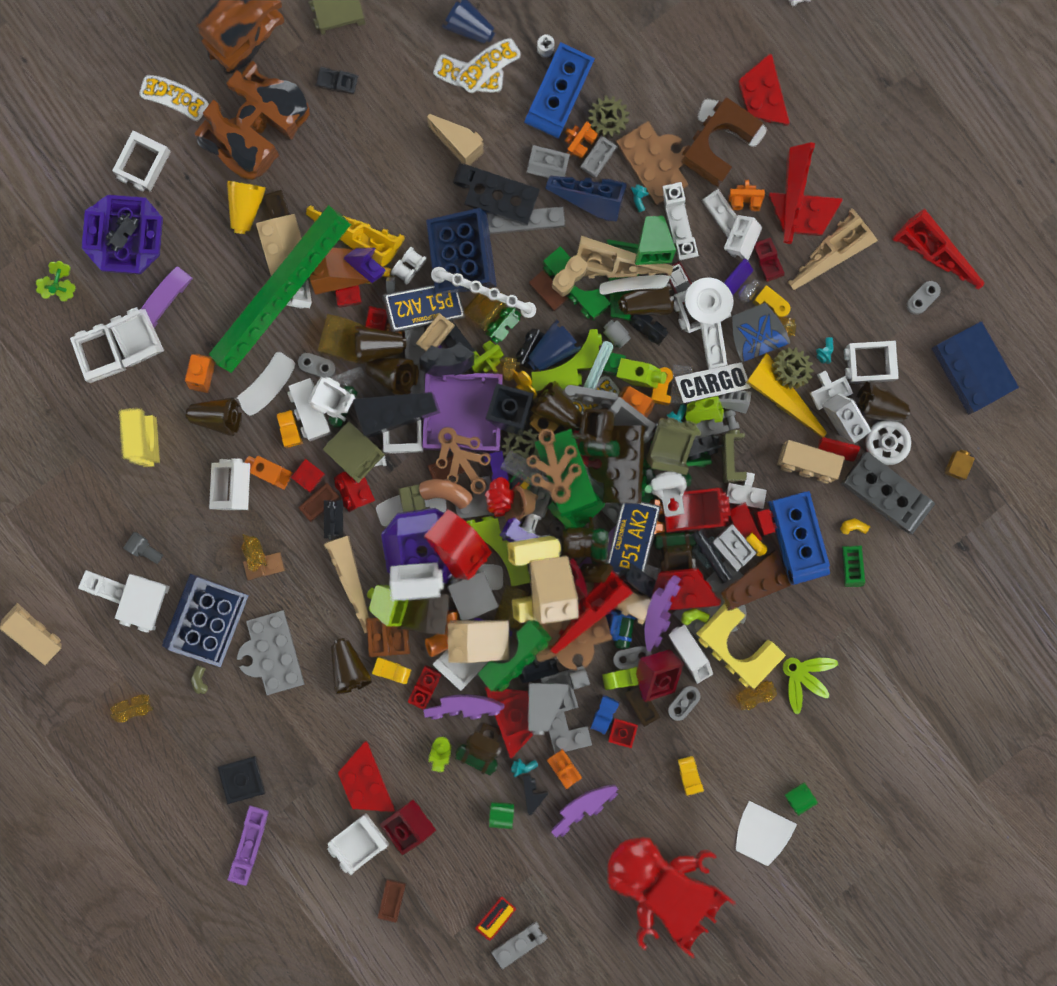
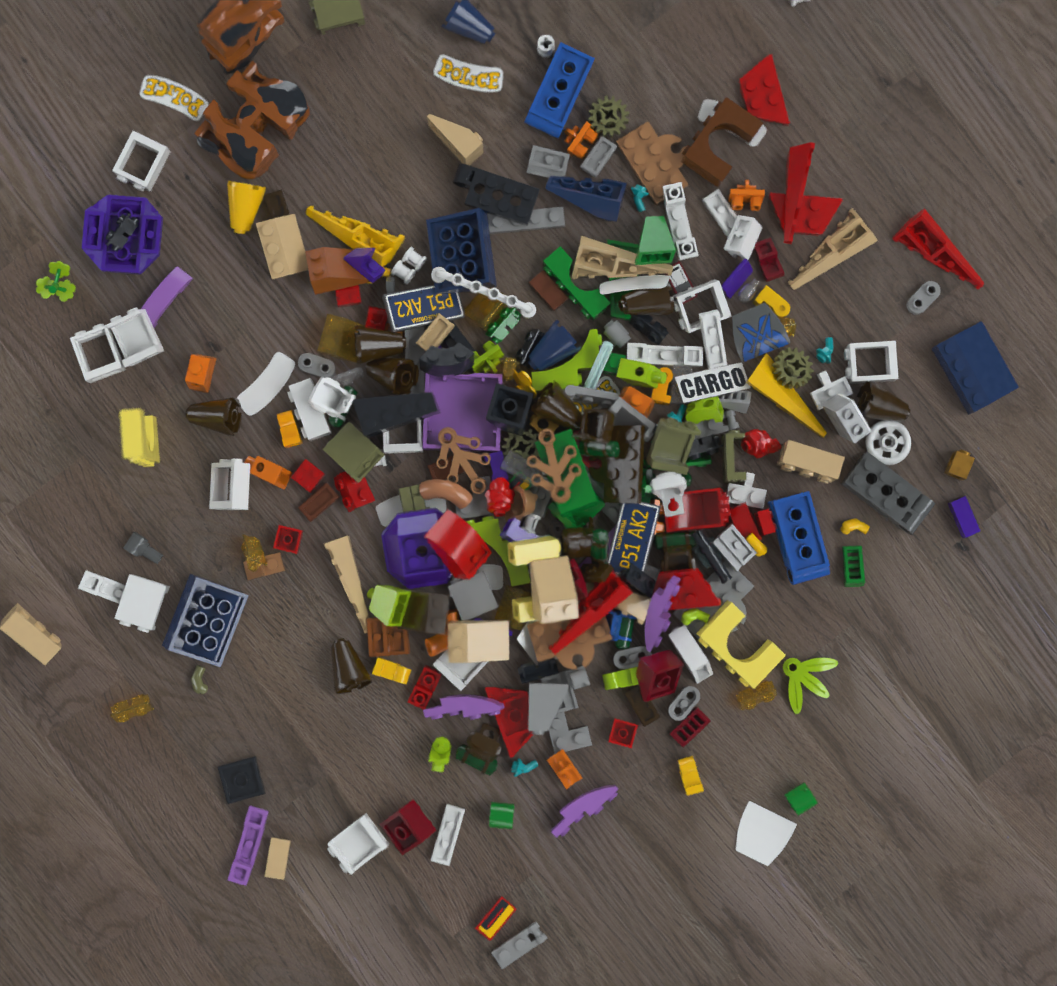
green brick [209,205,351,373] -> none
light grey plate [237,610,305,695] -> none
white slope [287,279,312,308] -> none
black slope [315,66,358,94] -> none
black hinge [324,500,343,540] -> none
red wing [338,741,395,812] -> none
copper tile [378,879,406,923] -> none
white window [390,563,443,600] -> none
sticker [456,39,521,93] -> none
green arch [478,620,552,692] -> none
black slope [523,774,549,816] -> none
tan brick [552,255,588,297] -> none
blue leg [590,695,619,735] -> none
red piece [607,837,735,958] -> none
white hat [685,278,733,324] -> none
reddish brown wing [721,550,791,611] -> none
red slope [818,437,860,462] -> none
none -> tan tile [265,837,291,880]
none -> red piece [273,525,303,554]
none -> white tile [431,804,465,866]
none -> white slope [627,343,703,366]
none -> dark red slope [670,707,711,748]
none -> red head [741,429,782,458]
none -> dark purple slope [948,496,980,539]

